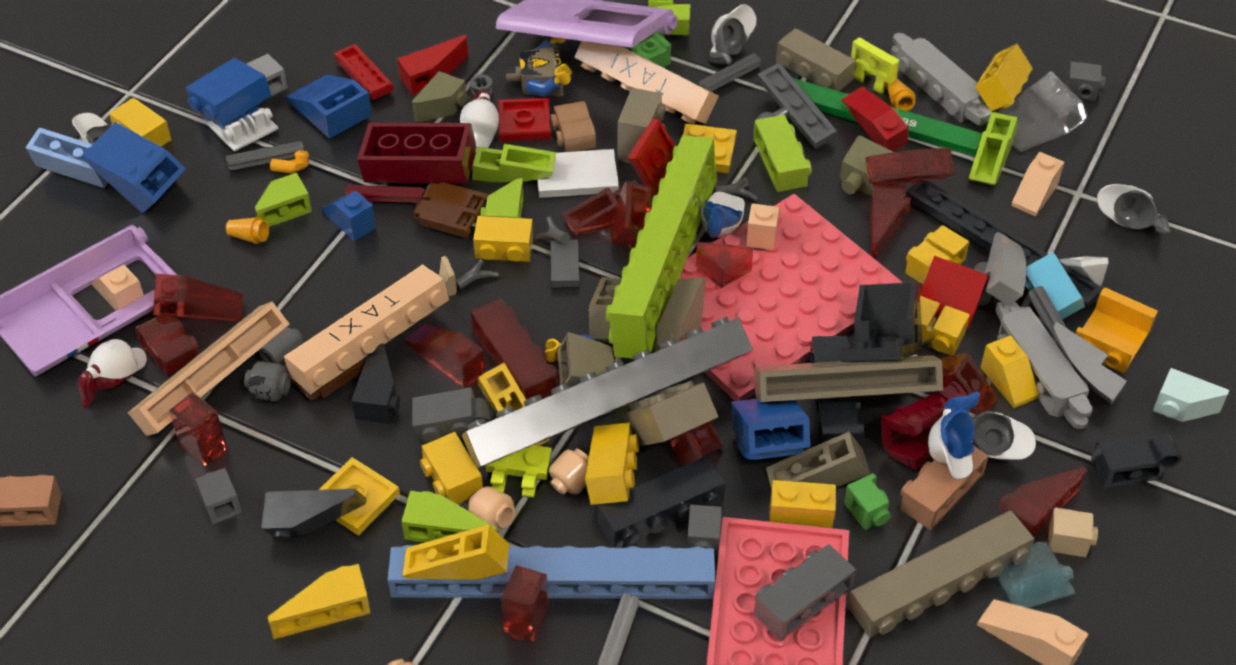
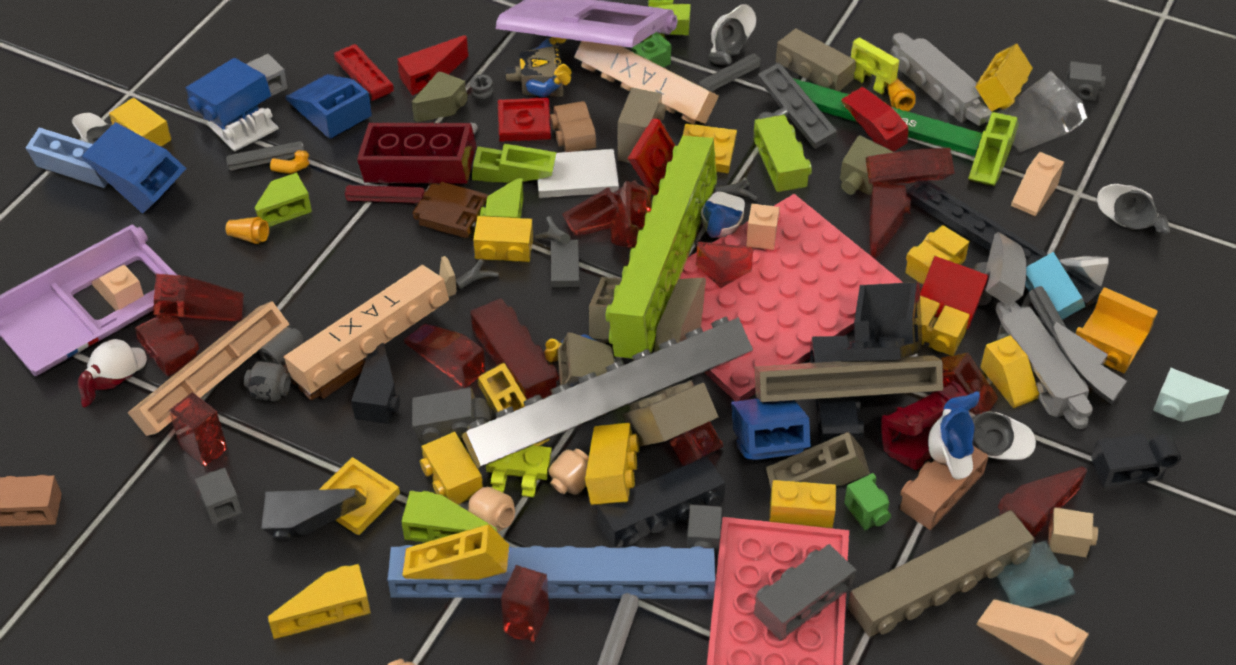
blue slope [322,191,376,241] -> none
white hair [460,89,499,152] -> none

